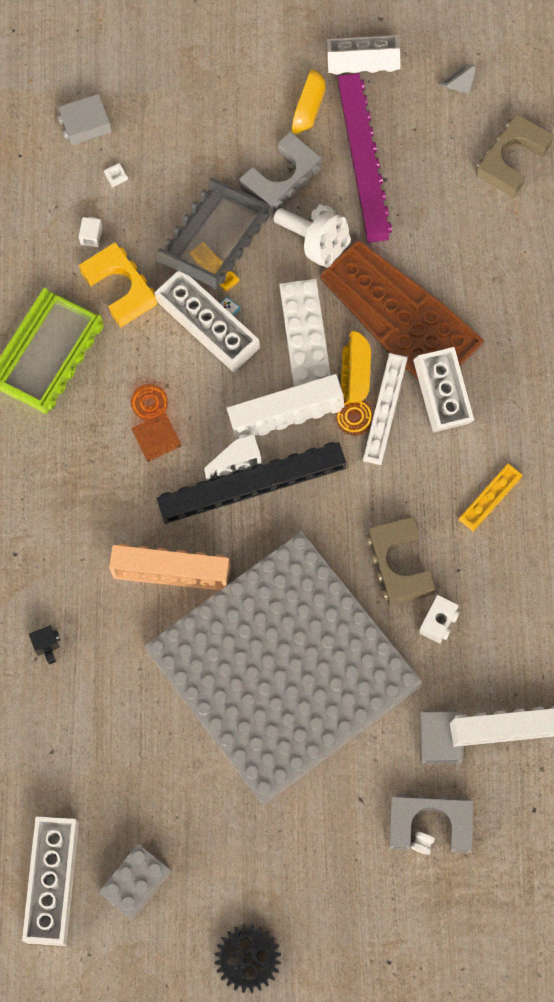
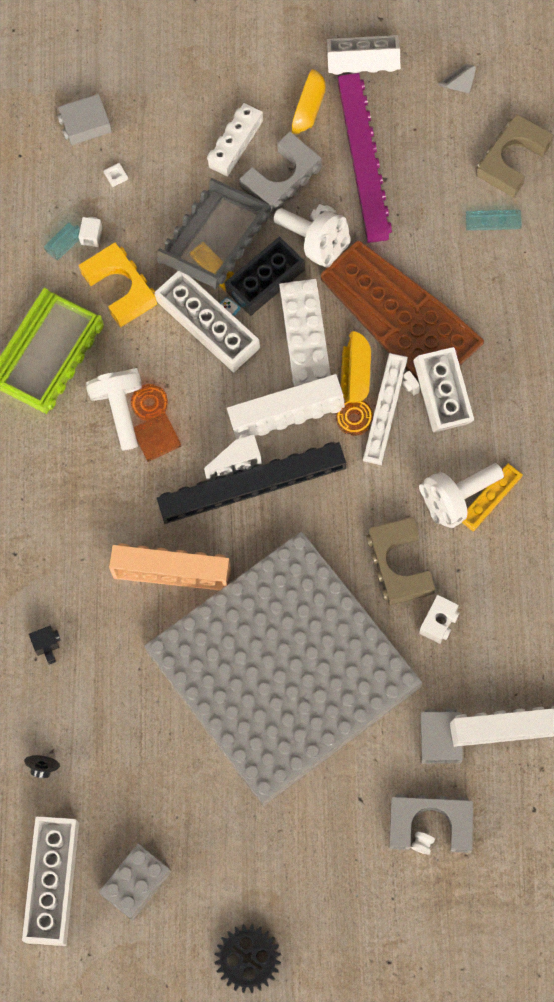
none -> black piece [24,755,60,778]
none -> clear light blue panel [43,223,80,261]
none -> white piece [86,368,142,451]
none -> white brick [207,103,263,177]
none -> black brick [225,236,305,316]
none -> white plate [402,371,420,396]
none -> white piece [419,463,504,528]
none -> clear light blue tile [466,210,522,231]

